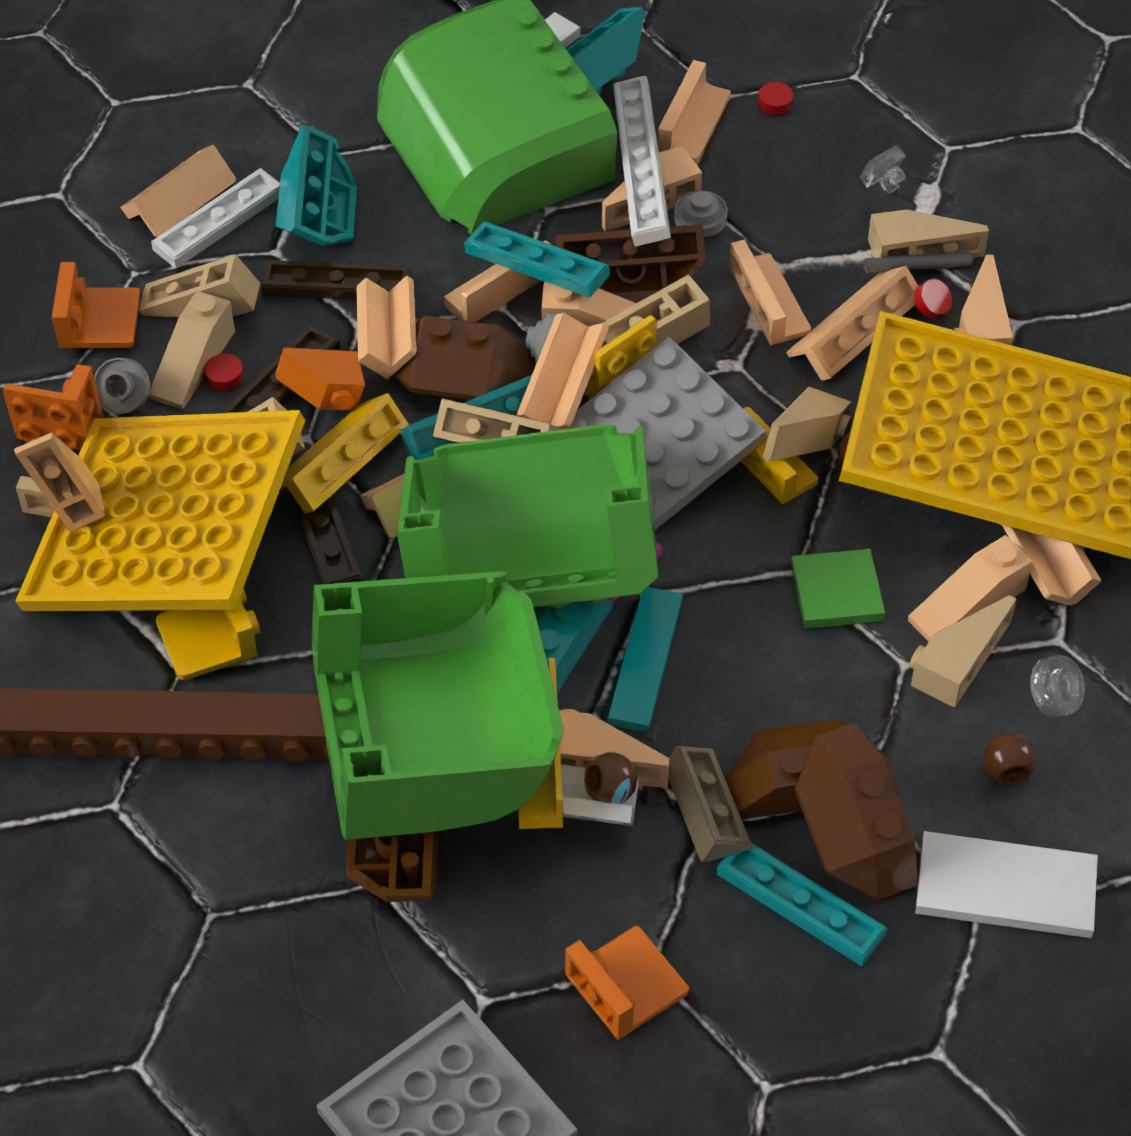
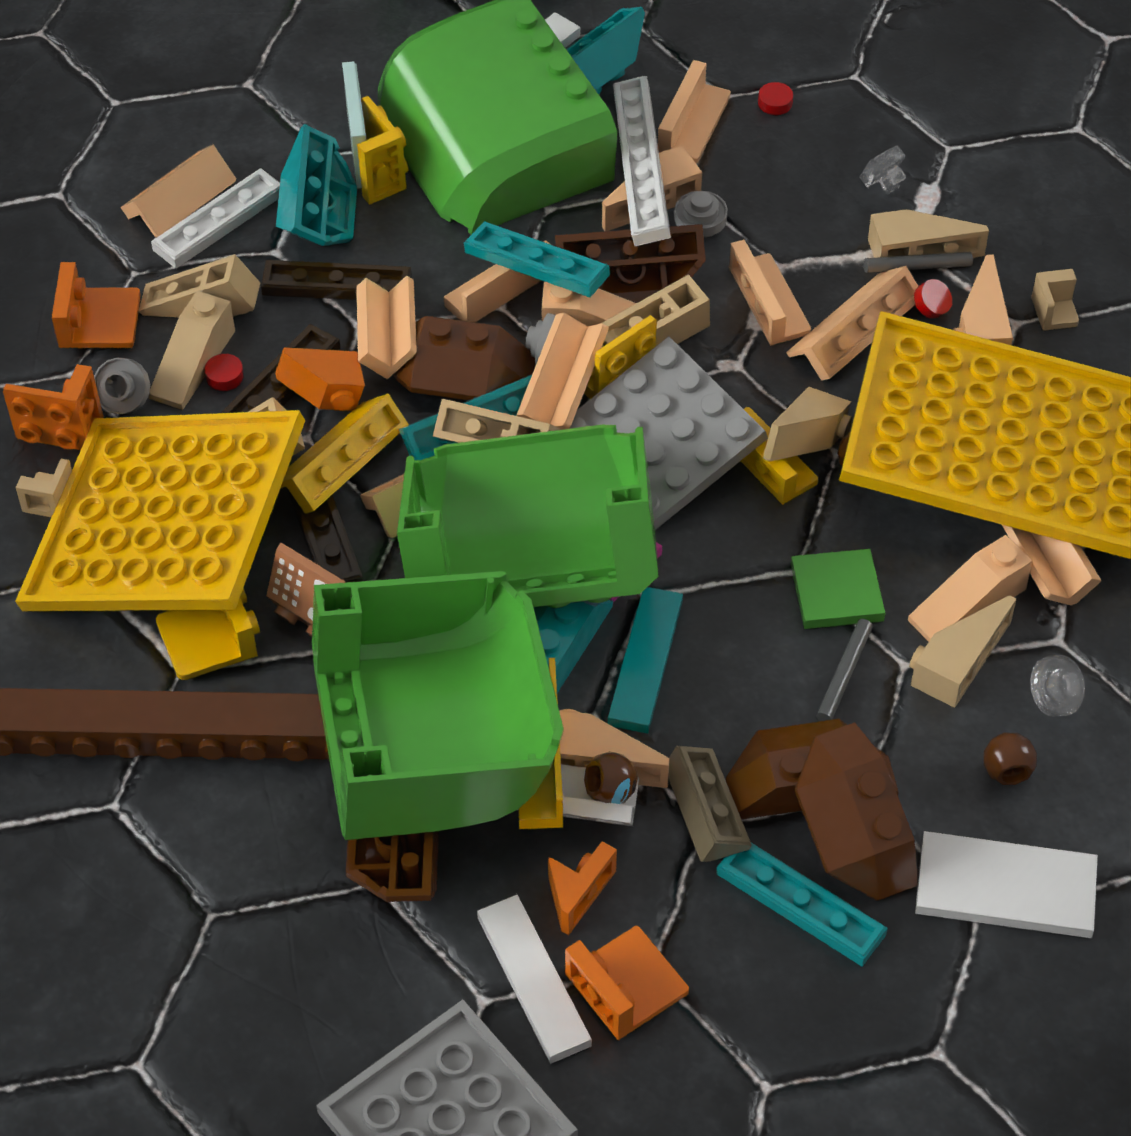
light nougat slope [14,432,106,532] -> none
none -> nougat slope [266,543,346,637]
none -> light aqua tile [342,61,366,188]
none -> yellow bracket [357,96,408,205]
none -> white tile [477,895,592,1064]
none -> orange slope [548,841,617,935]
none -> dark grey bar [816,619,873,721]
none -> tan panel [1031,269,1079,331]

